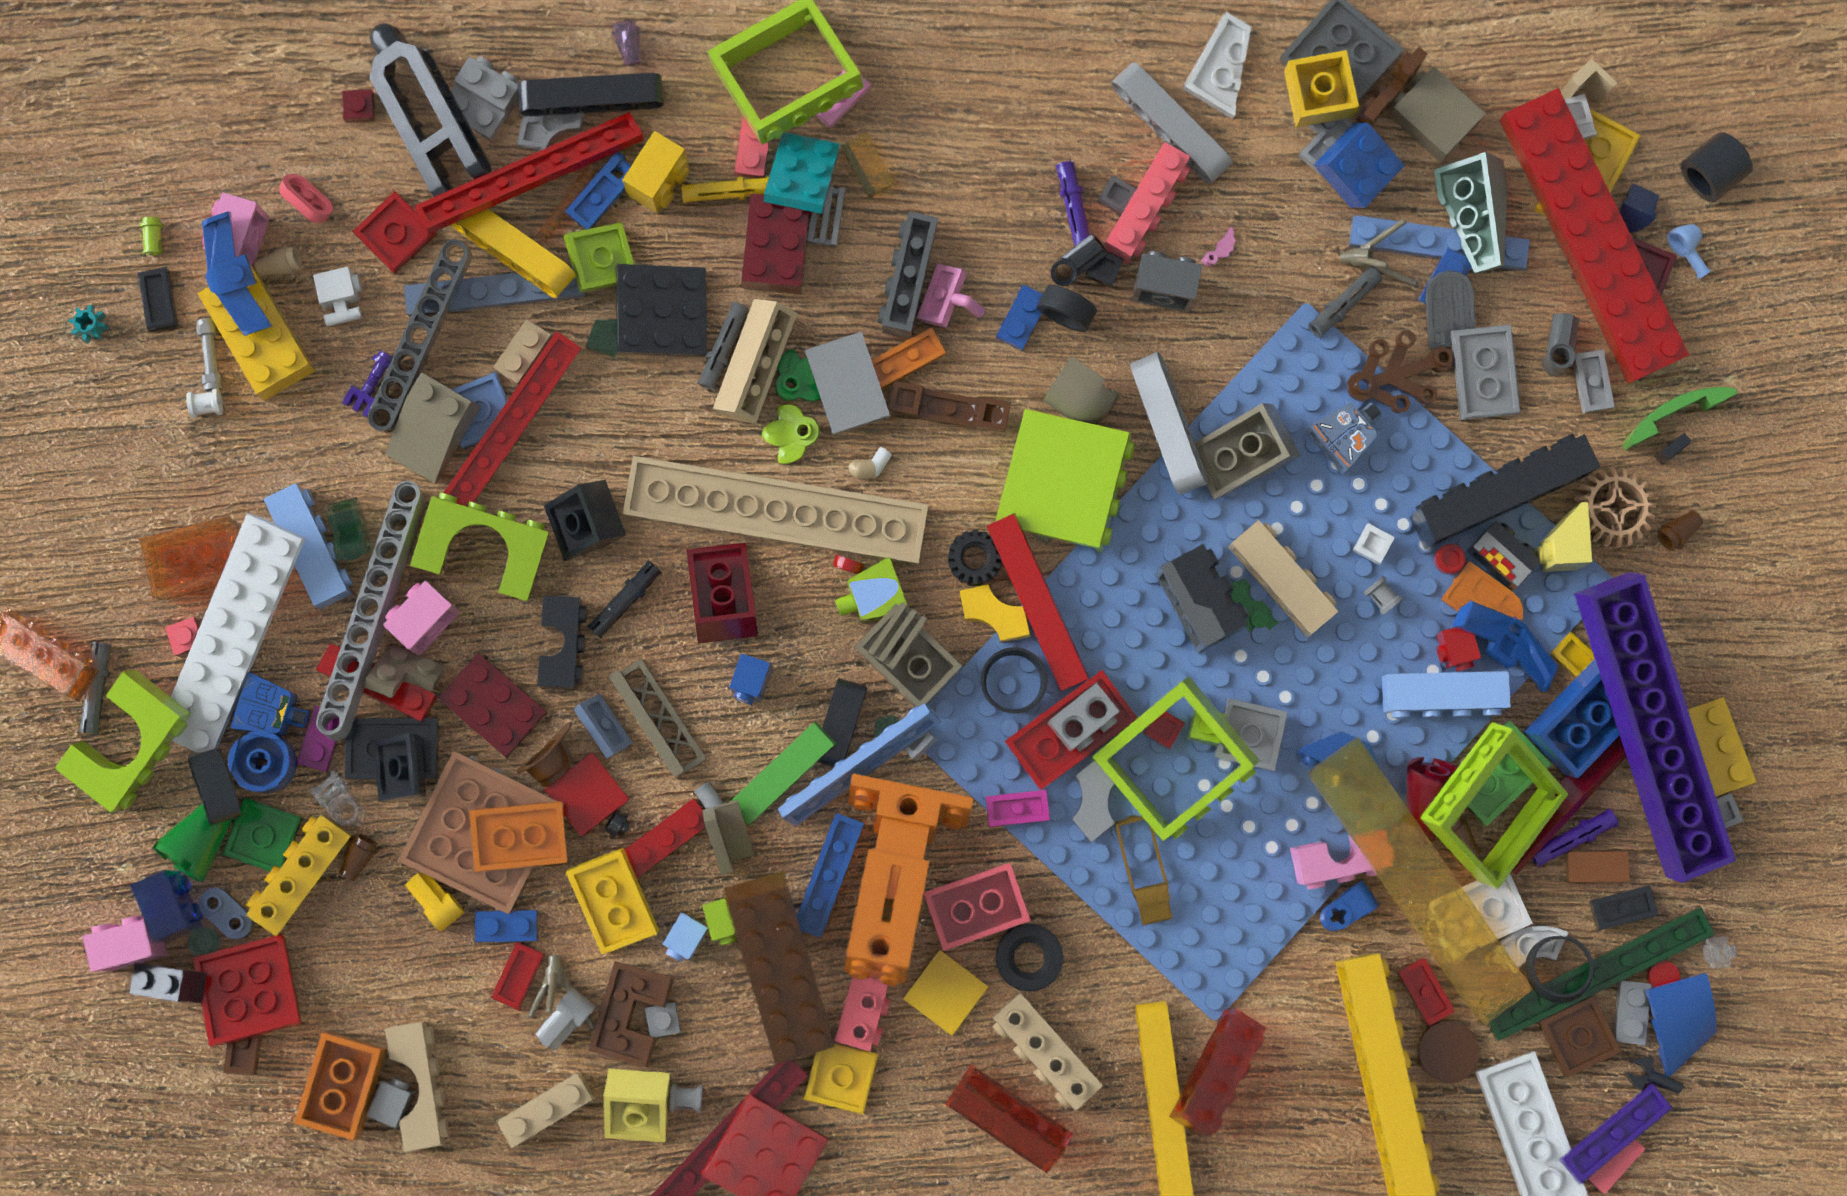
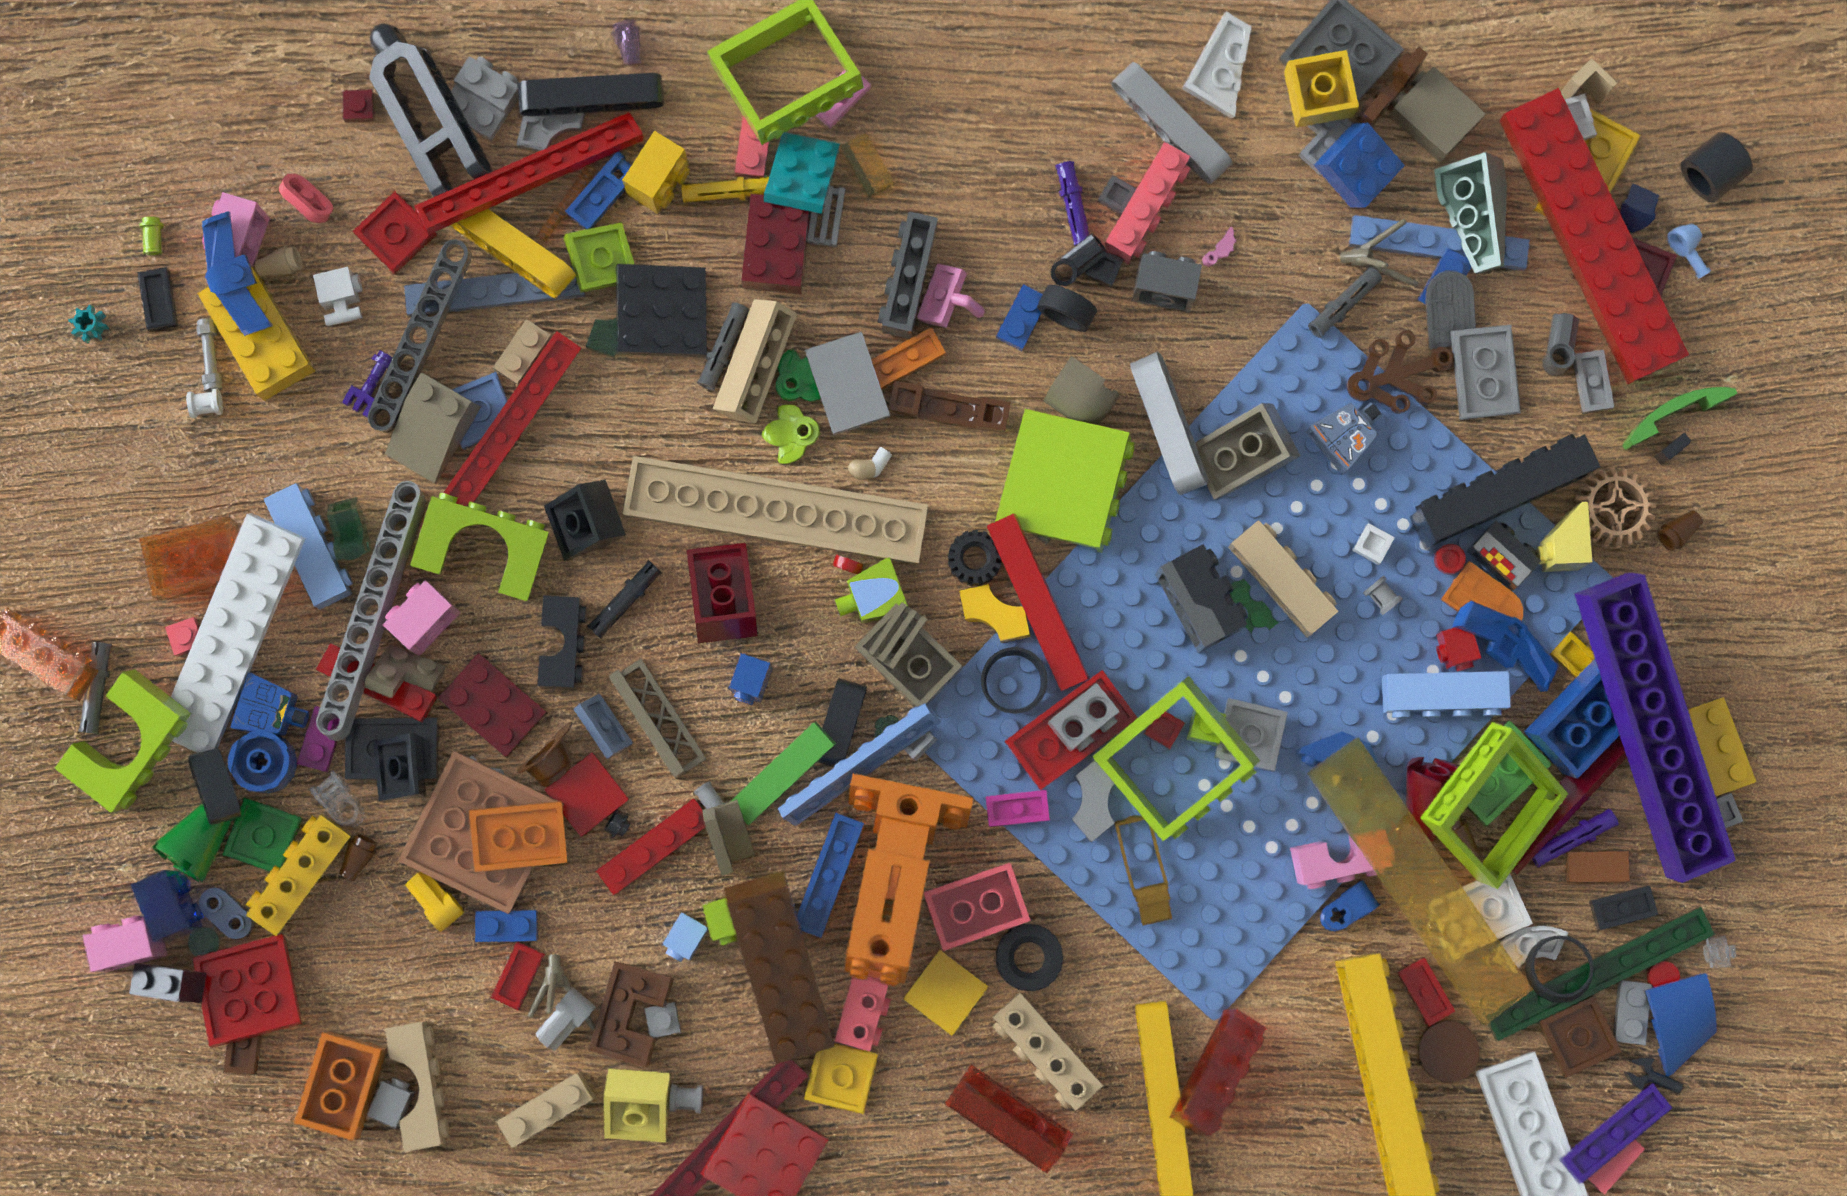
yellow plate [566,848,659,955] -> none

